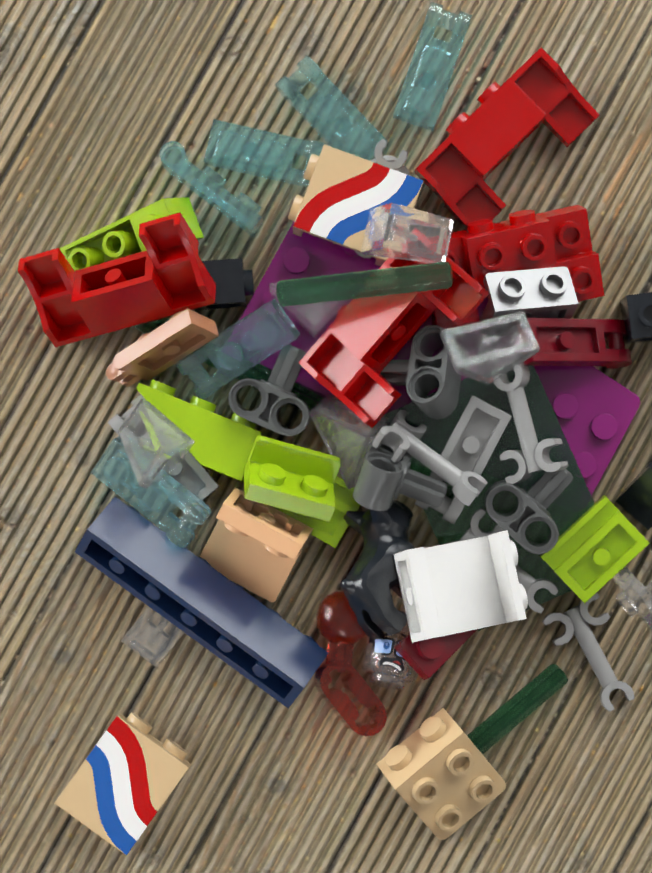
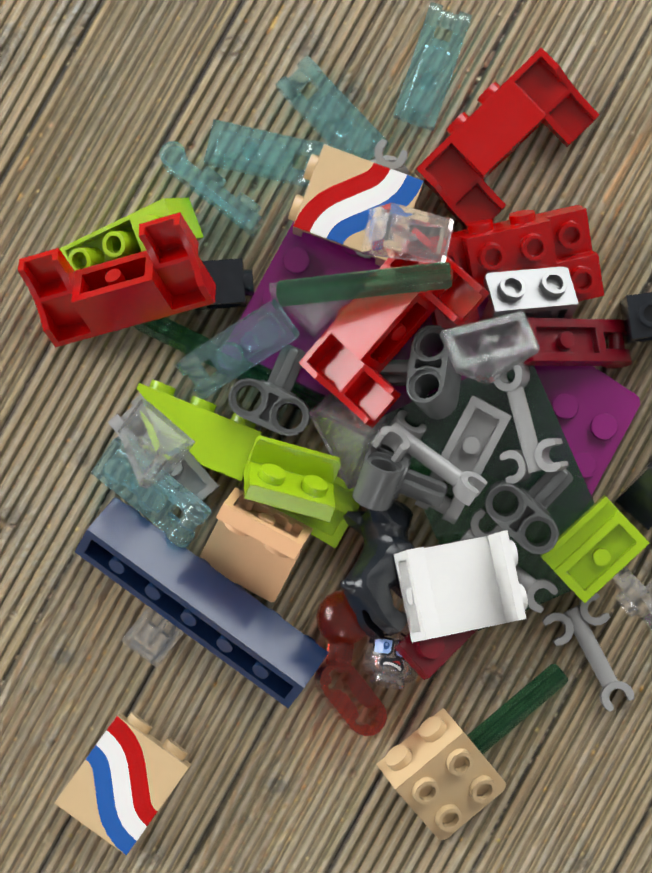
nougat hinge [106,308,219,387] -> none

